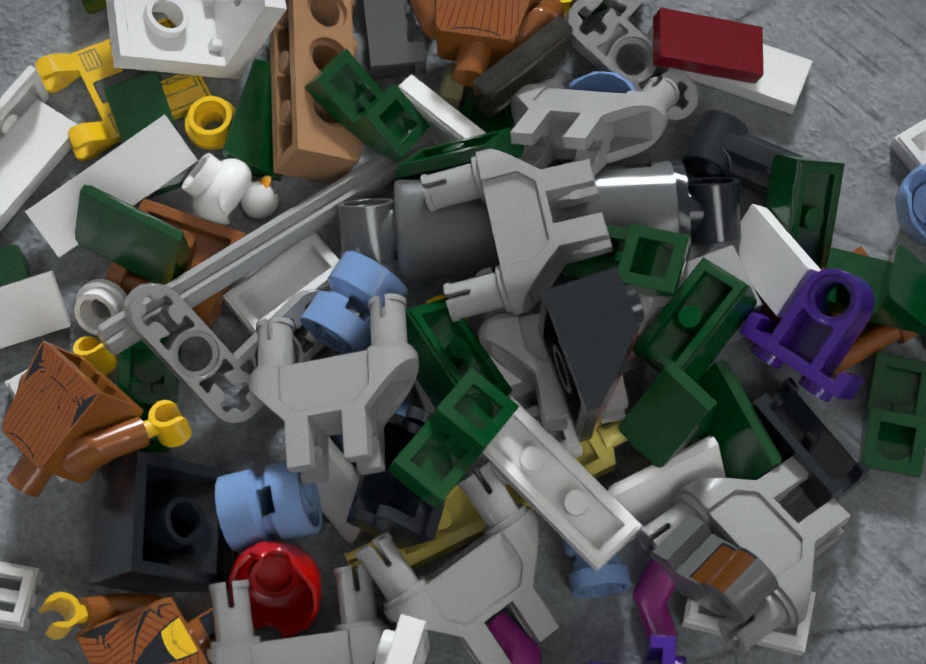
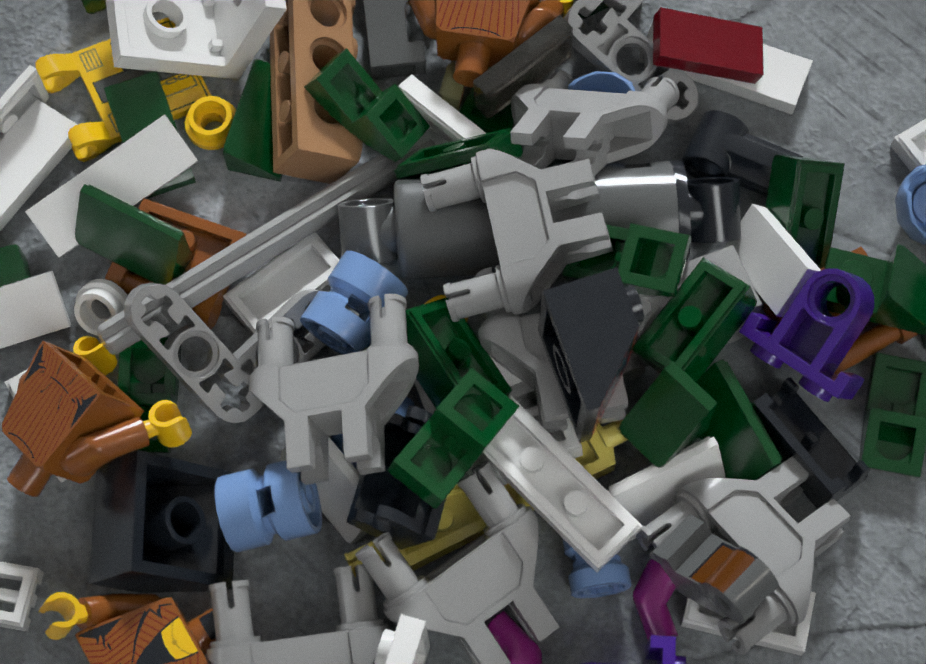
white animal [182,153,279,226] -> none
red hair [227,541,322,639] -> none

